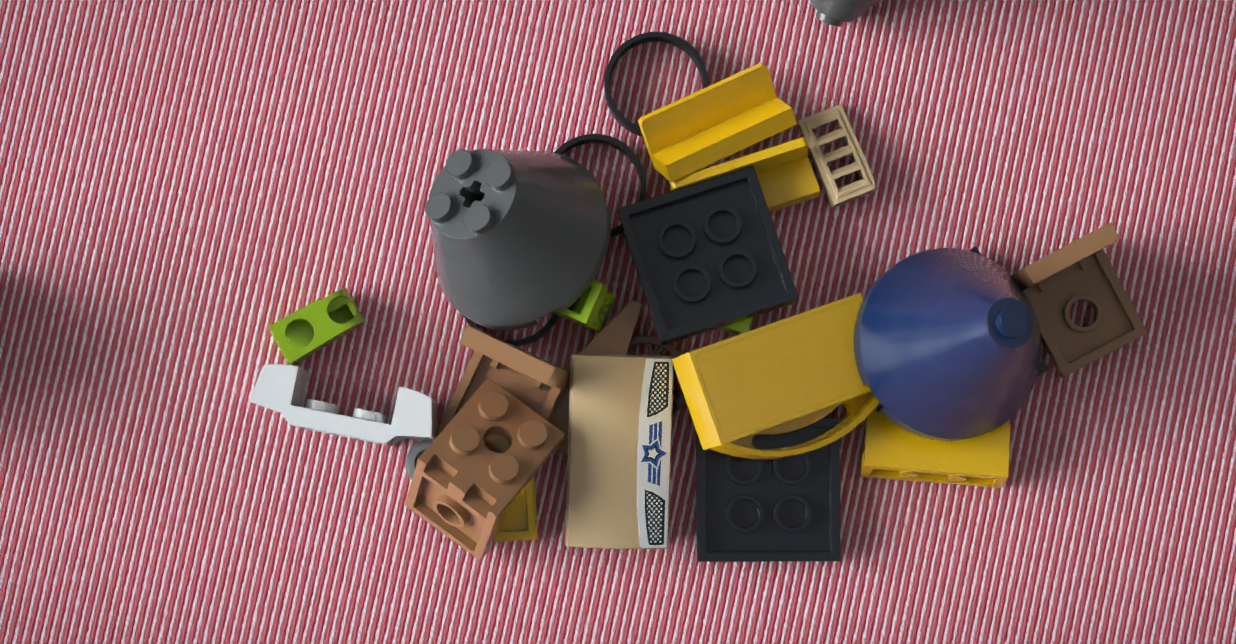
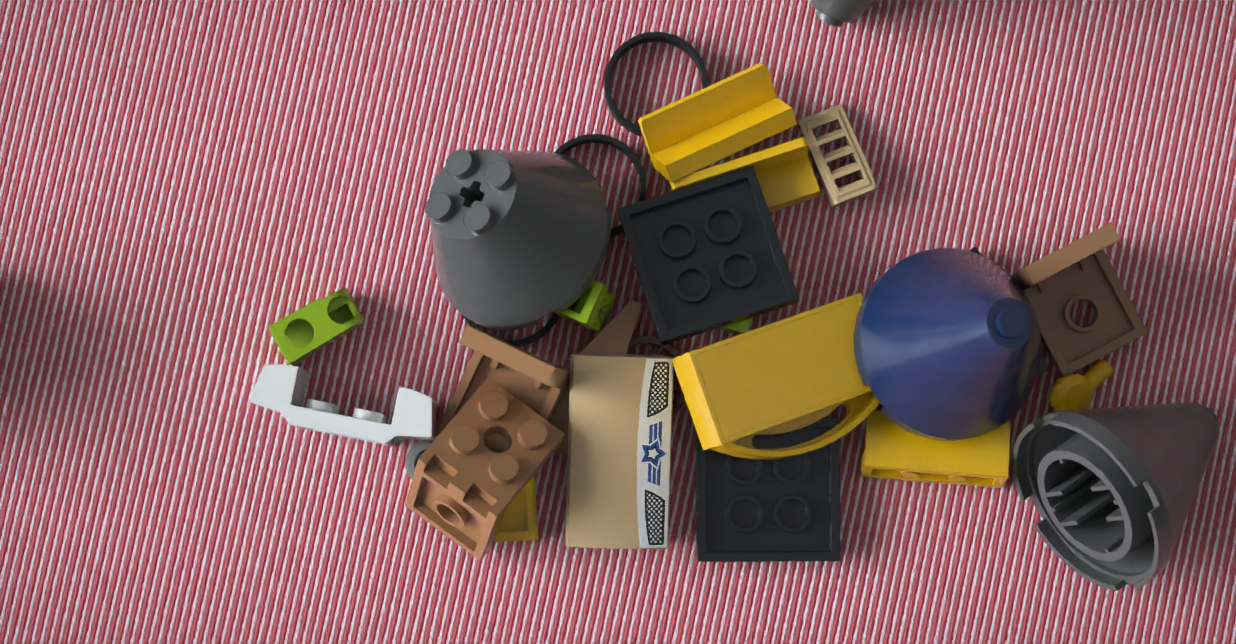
none -> dark grey cone [1012,402,1220,591]
none -> yellow rock [1049,359,1113,411]

